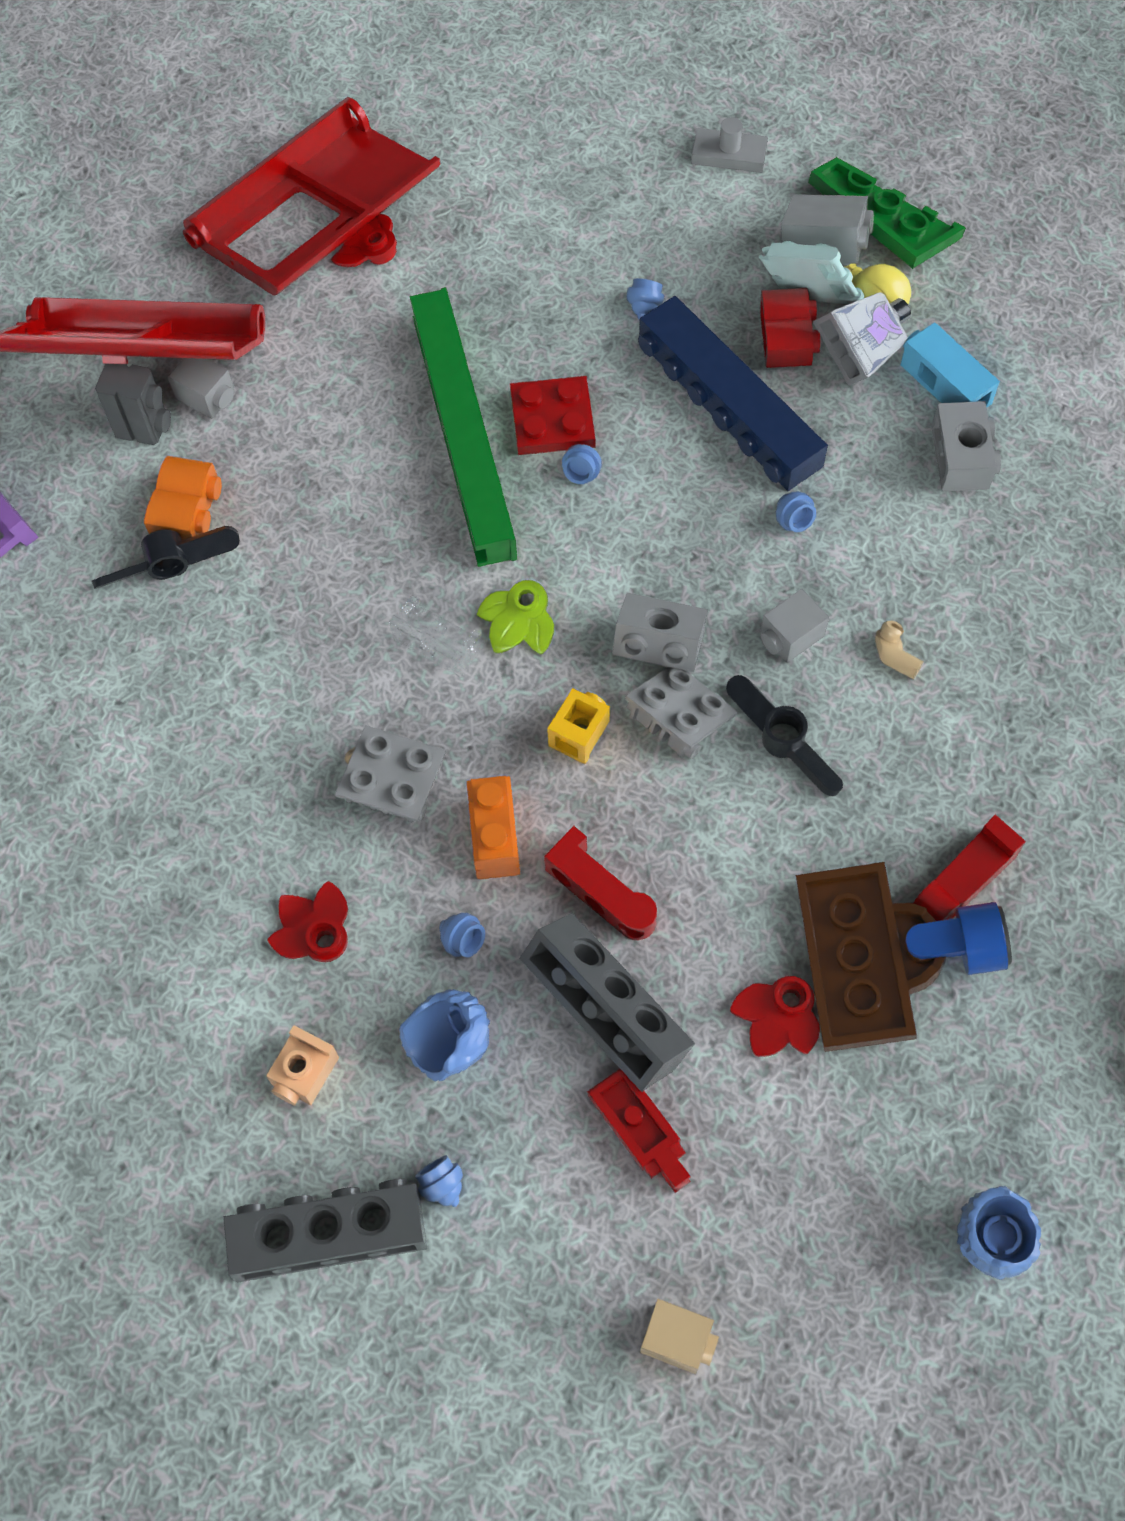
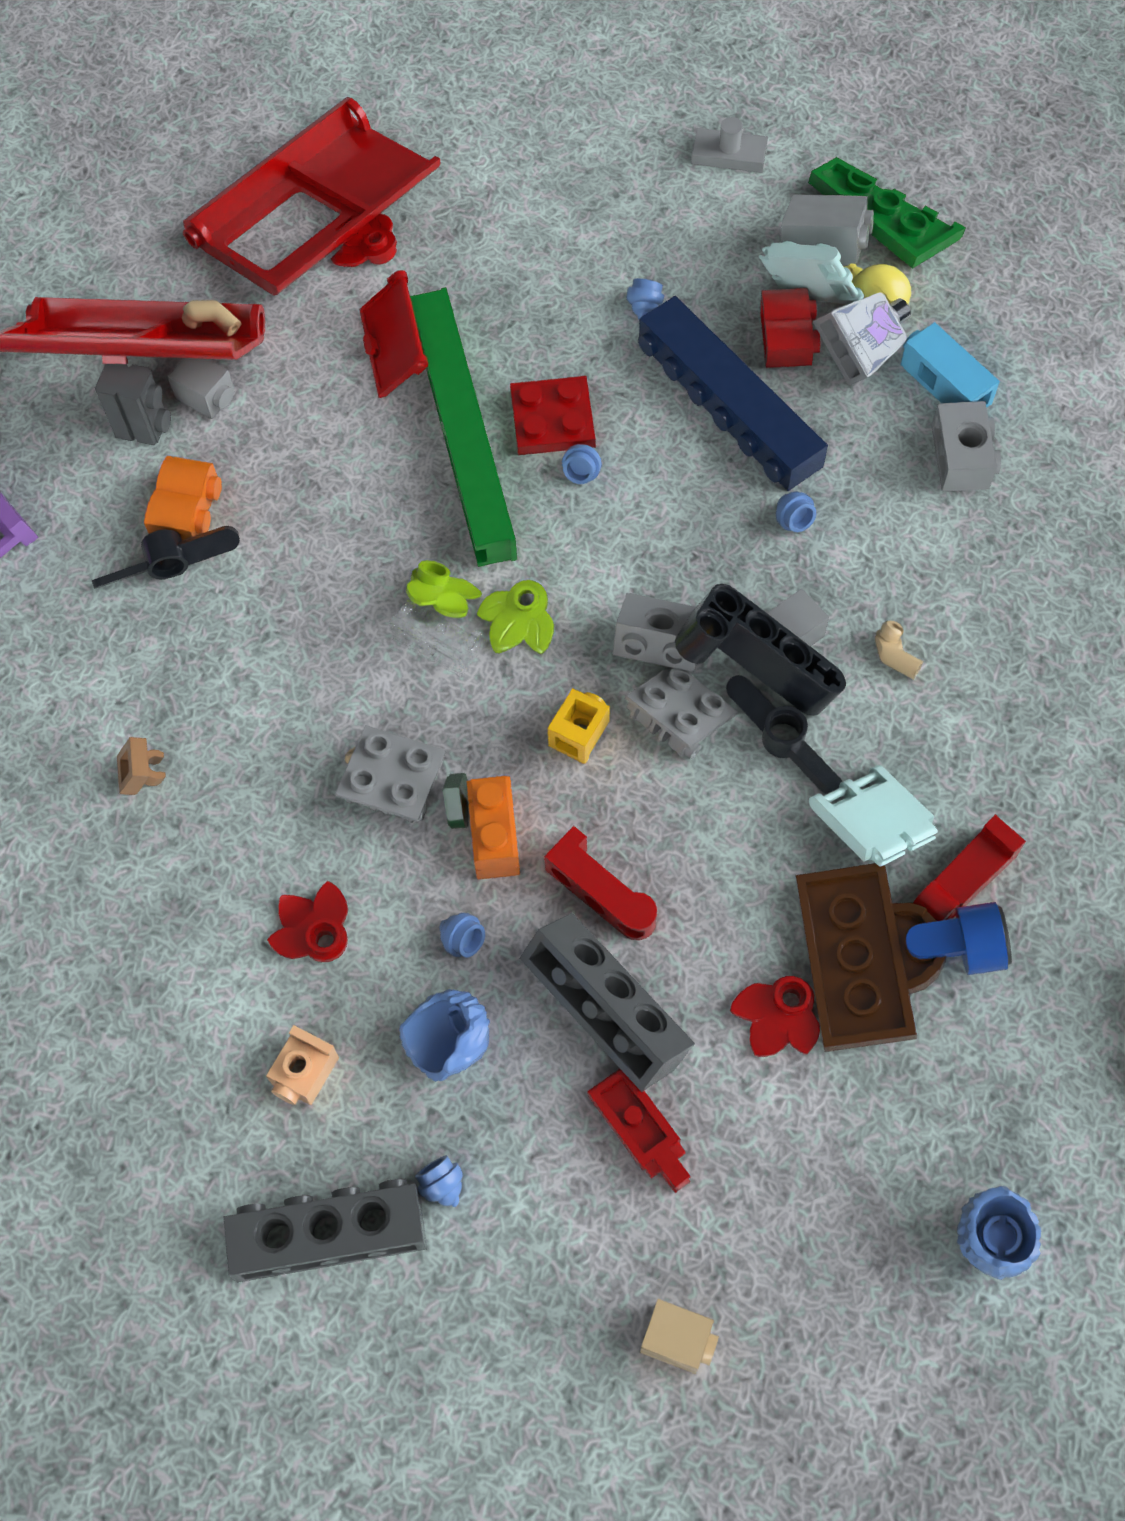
none -> medium nougat tile [117,737,166,795]
none -> tan arm [182,300,241,336]
none -> red door [359,270,428,398]
none -> lime plate [406,560,482,618]
none -> tile [442,773,469,829]
none -> black beam [675,584,846,716]
none -> light aqua plate [809,765,938,867]

